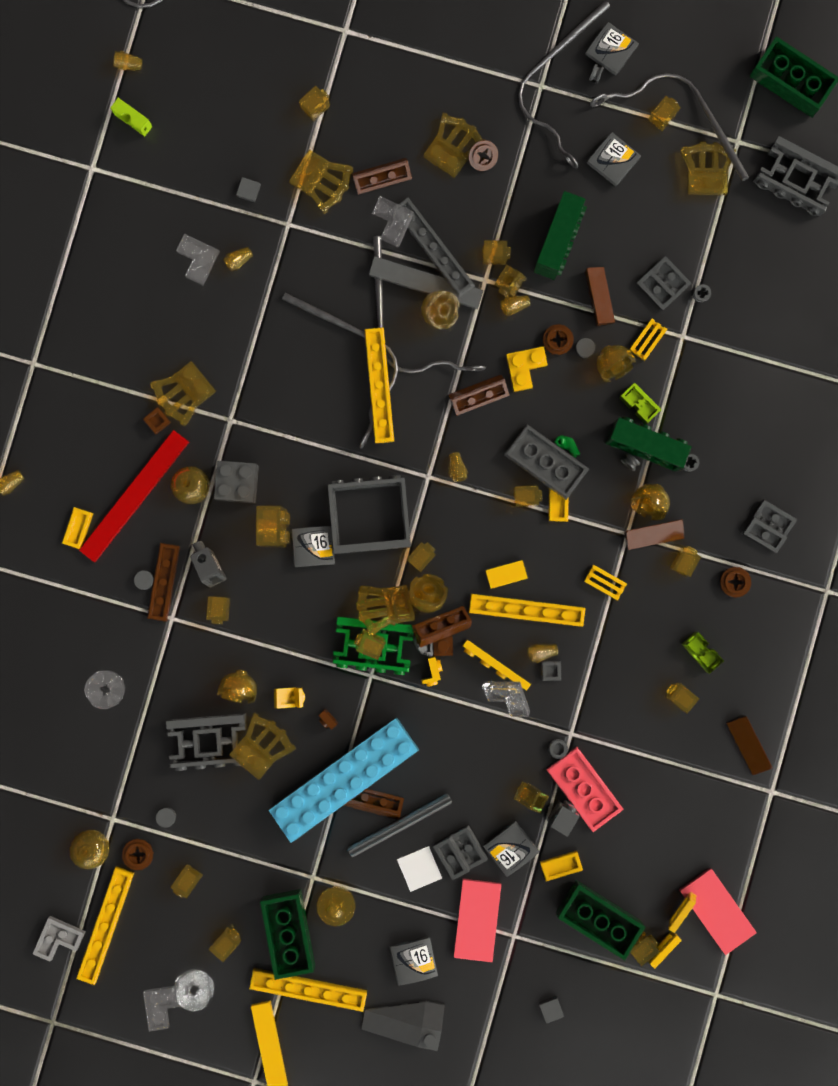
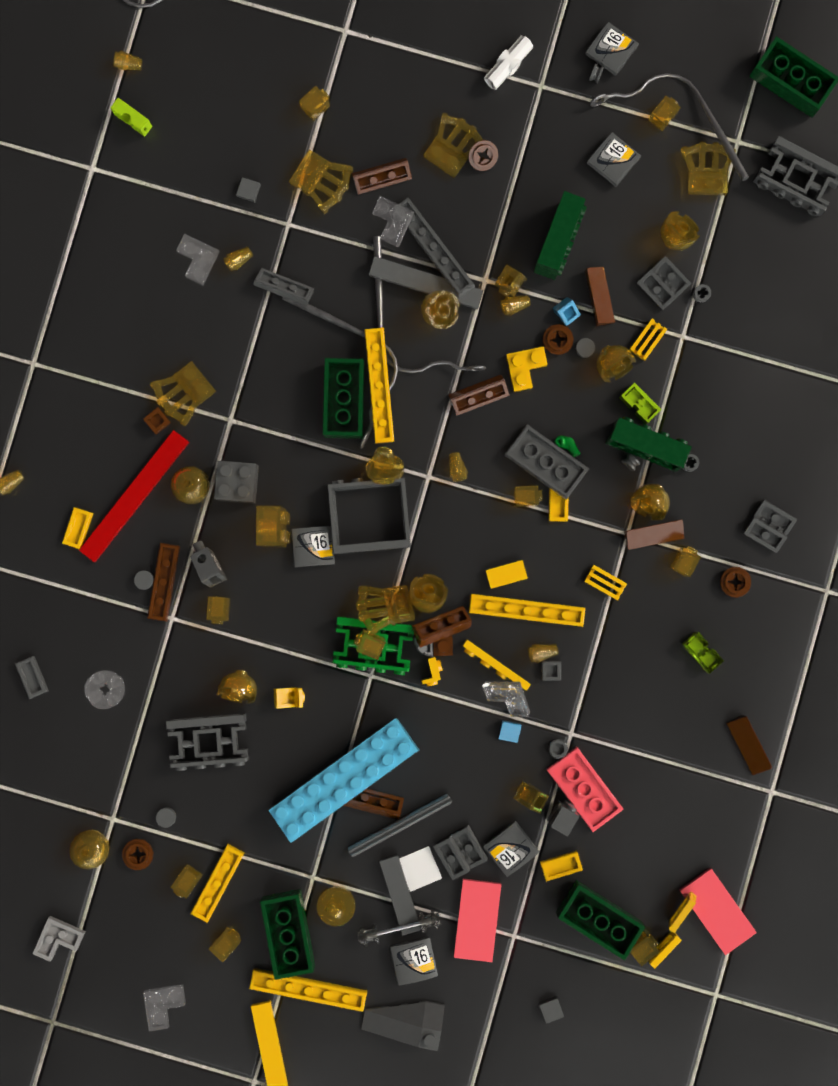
yellow tile [76,866,134,985] -> none
clear plate [174,969,214,1011] -> none
clear yellow plate [230,713,296,780] -> none
reddish brown plate [319,709,338,730] -> none
clear yellow brick [406,542,436,572] -> none
clear yellow brick [483,240,511,265] -> none
flat silver piece [518,1,610,168] -> none
clear yellow brick [666,683,699,713] -> none
none -> dark grey tile [15,656,49,699]
none -> yellow tile [191,844,245,923]
none -> dark grey tile [254,268,314,306]
none -> dark green brick [323,358,364,439]
none -> clear smoke axle [357,909,441,947]
none -> clear yellow tile [366,447,404,485]
none -> dark grey tile [379,854,421,936]
none -> white piece [484,35,533,90]
none -> dark azure slope [498,720,522,743]
none -> dark azure slope [553,297,581,326]
none -> clear yellow cylinder [660,211,700,251]

